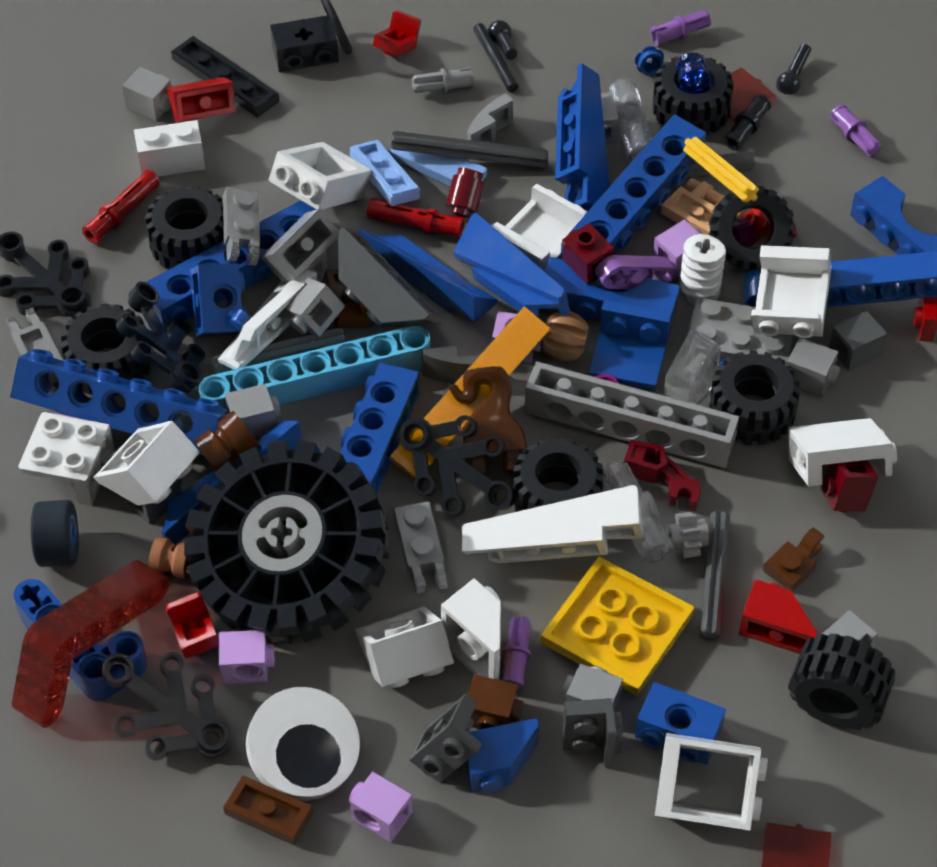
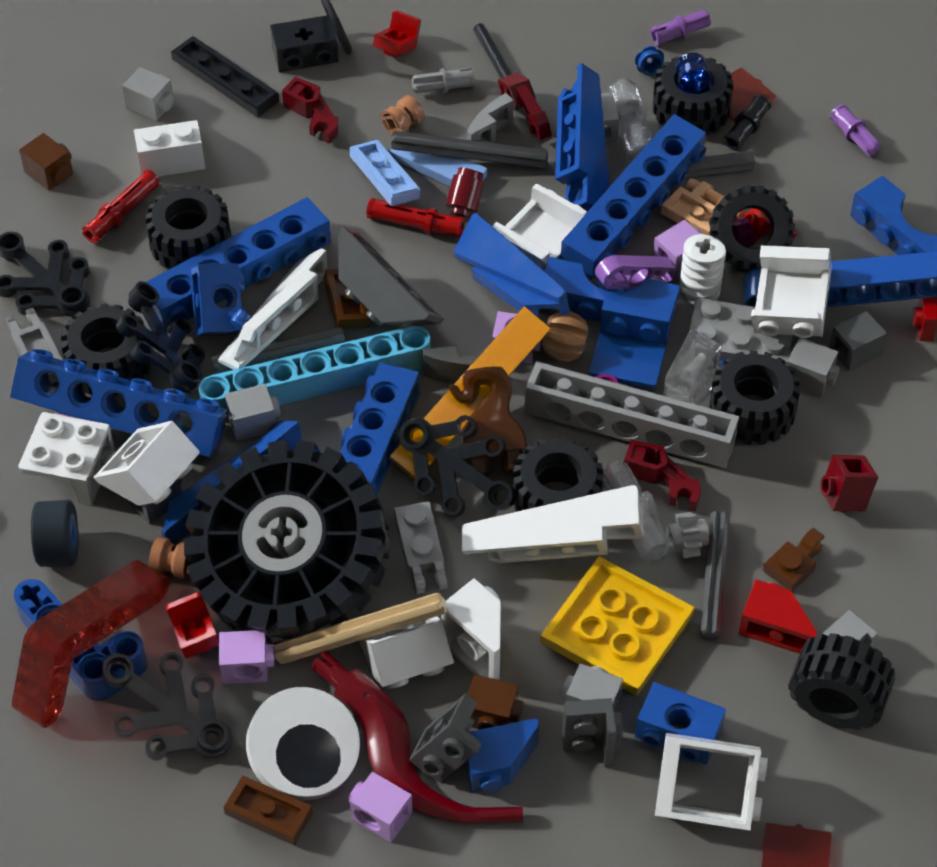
red slope [167,77,236,123] -> none
reddish brown wheel [193,411,261,471] -> none
light grey hinge [223,187,260,266] -> none
light grey brick [260,209,339,282] -> none
white window [268,142,372,210] -> none
light grey brick [286,278,345,337] -> none
blue wedge [358,229,497,322] -> none
black bar [488,20,517,60] -> none
medium lavender axle [501,616,531,691] -> none
dark red brick [562,223,614,285] -> none
yellow axle [683,137,759,203] -> none
black bar [776,44,811,94] -> none
white panel [788,418,897,486] -> none
none -> reddish brown brick [19,133,73,191]
none -> tan axle [273,593,446,664]
none -> dark red piece [282,77,338,144]
none -> dark red animal [311,650,523,823]
none -> nougat wheel [381,95,425,135]
none -> dark red piece [497,73,552,140]

